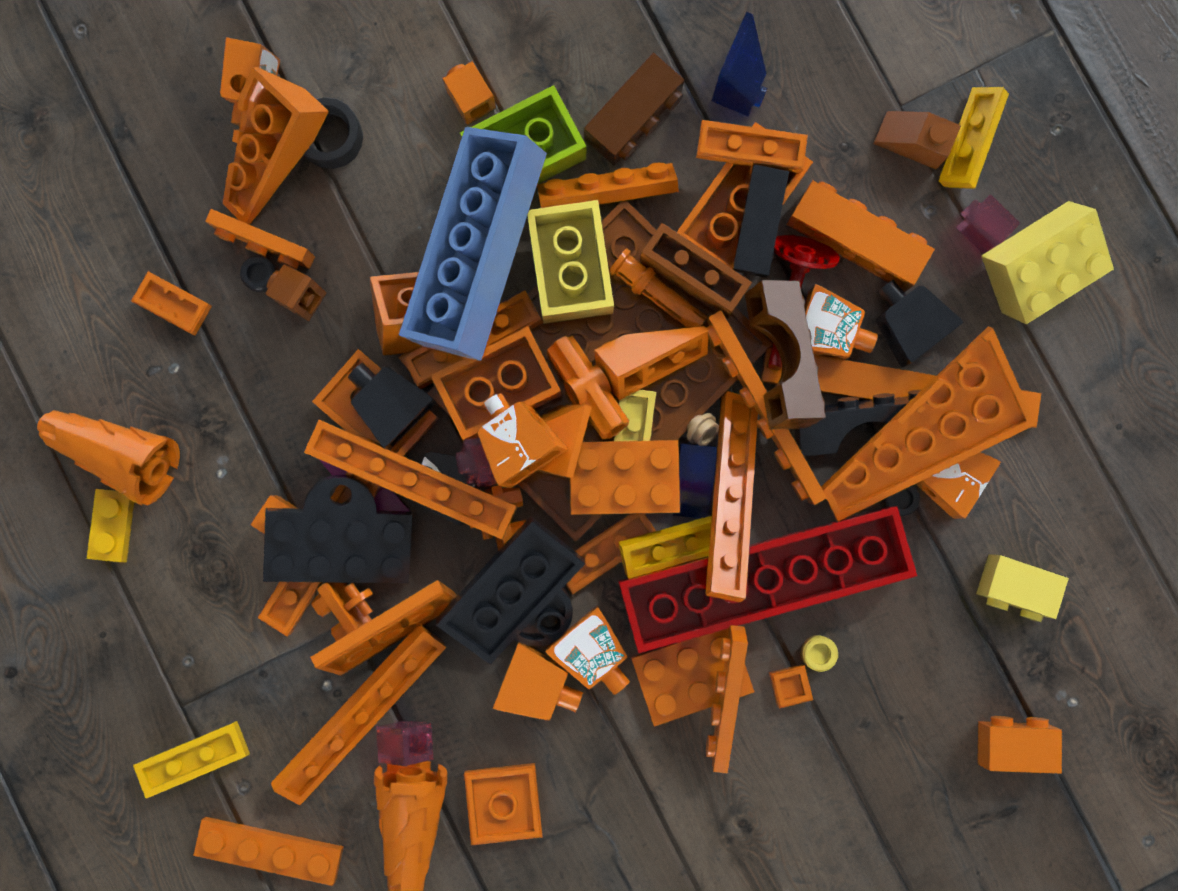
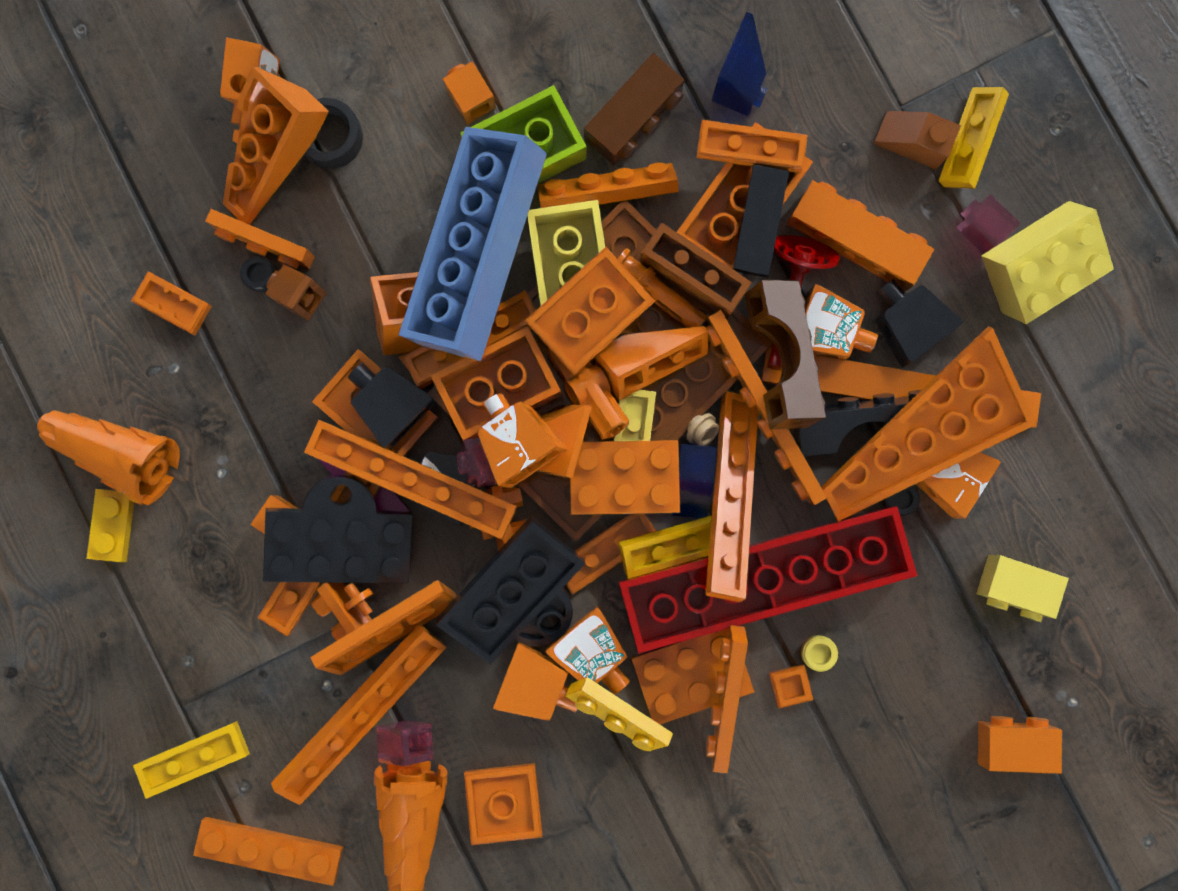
none -> orange tile [525,247,655,375]
none -> yellow plate [565,677,673,751]

